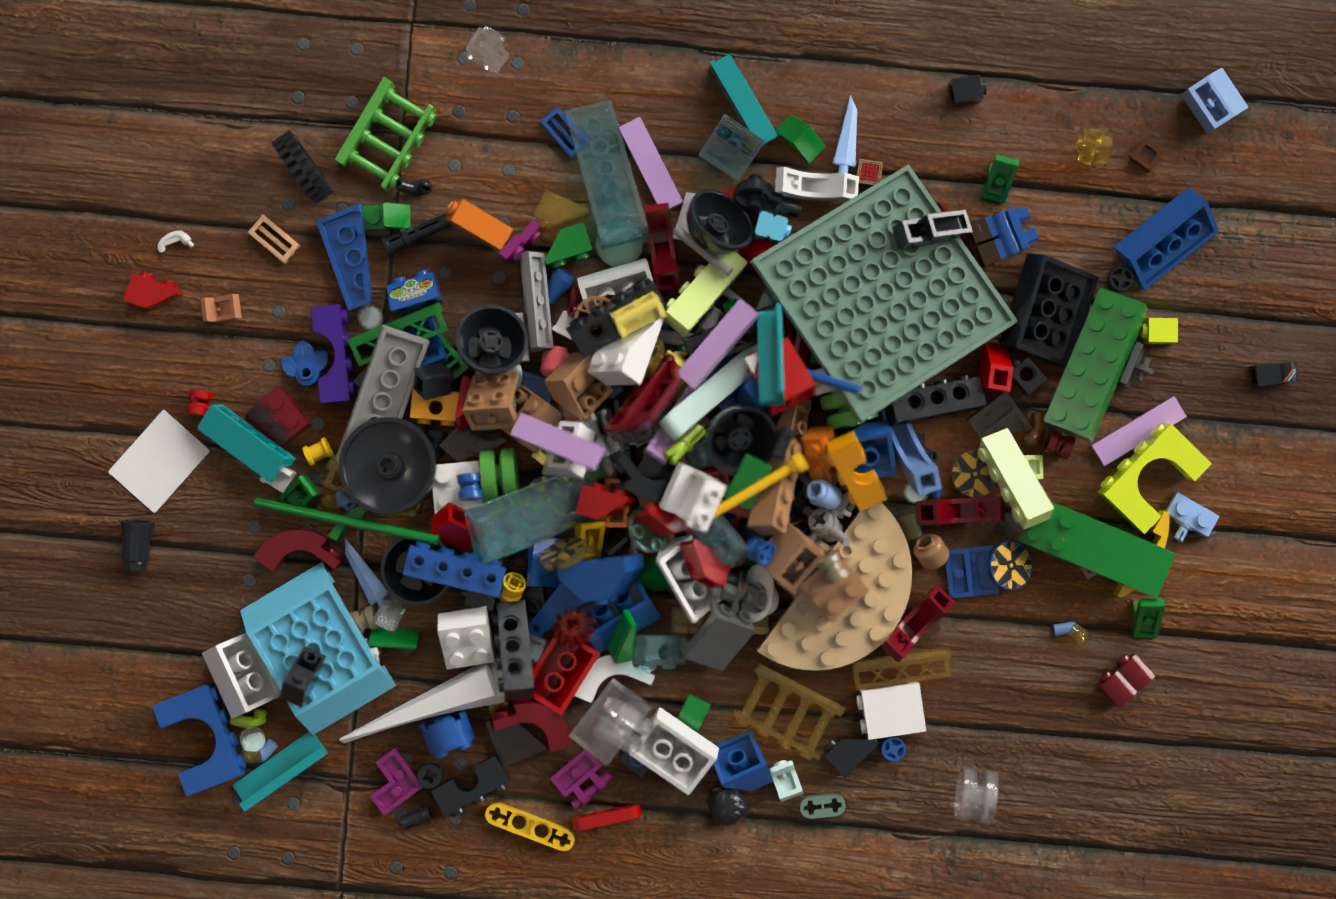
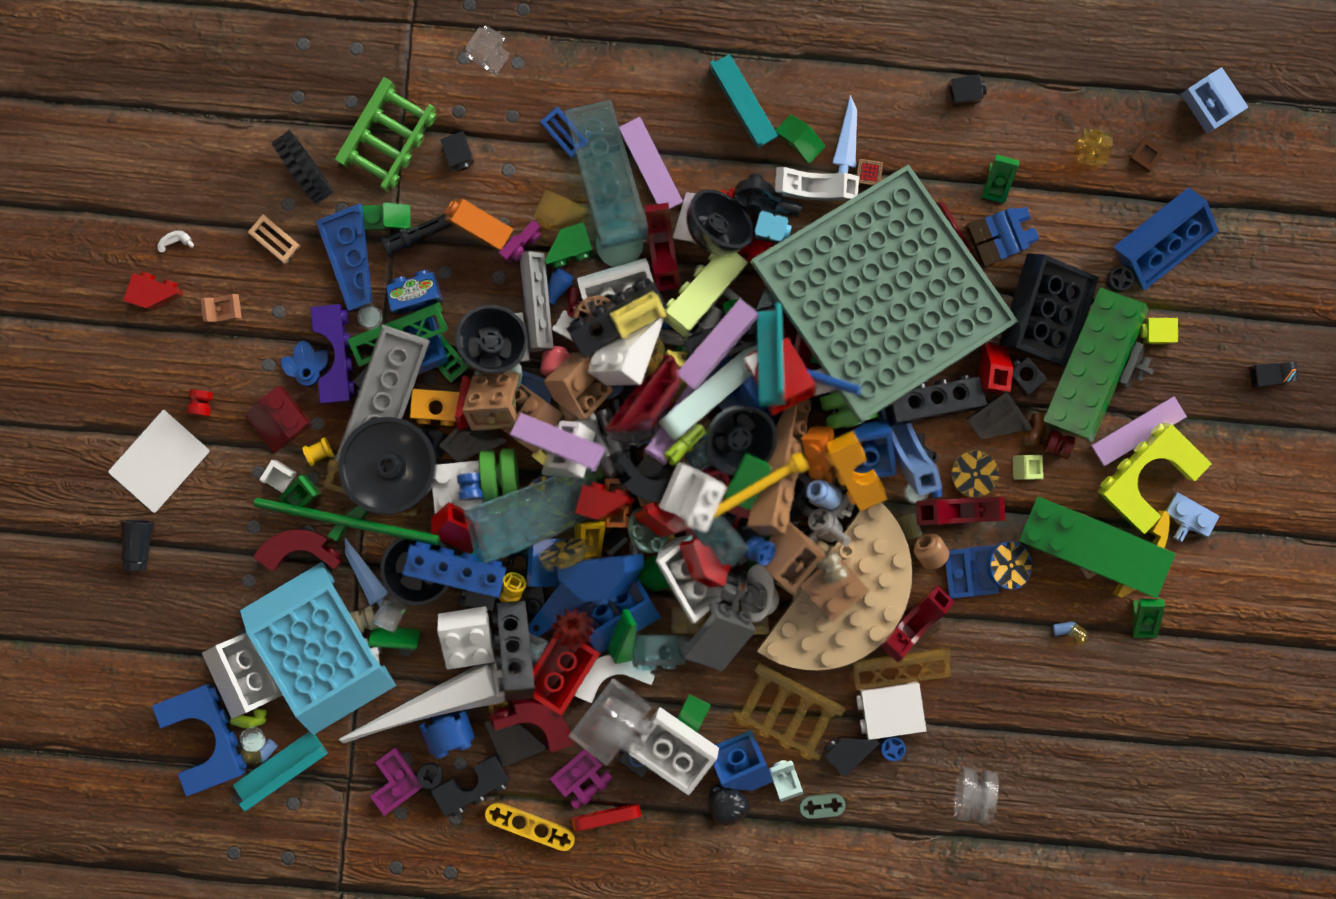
teal panel [197,404,296,482] -> none
black slope [279,646,326,708] -> none
arm [322,492,356,511] -> none
black arm [395,179,433,197] -> none
black pin [400,805,433,831] -> none
black brick [414,362,454,400] -> none
light grey bar [672,225,733,276] -> none
clear light blue slope [698,114,765,182] -> none
black pin [770,426,795,460] -> none
black slope [892,210,973,250] -> none
yellowish green brick [978,428,1054,529] -> none
dark red brick [1096,653,1155,708] -> none
none -> black brick [440,131,475,171]

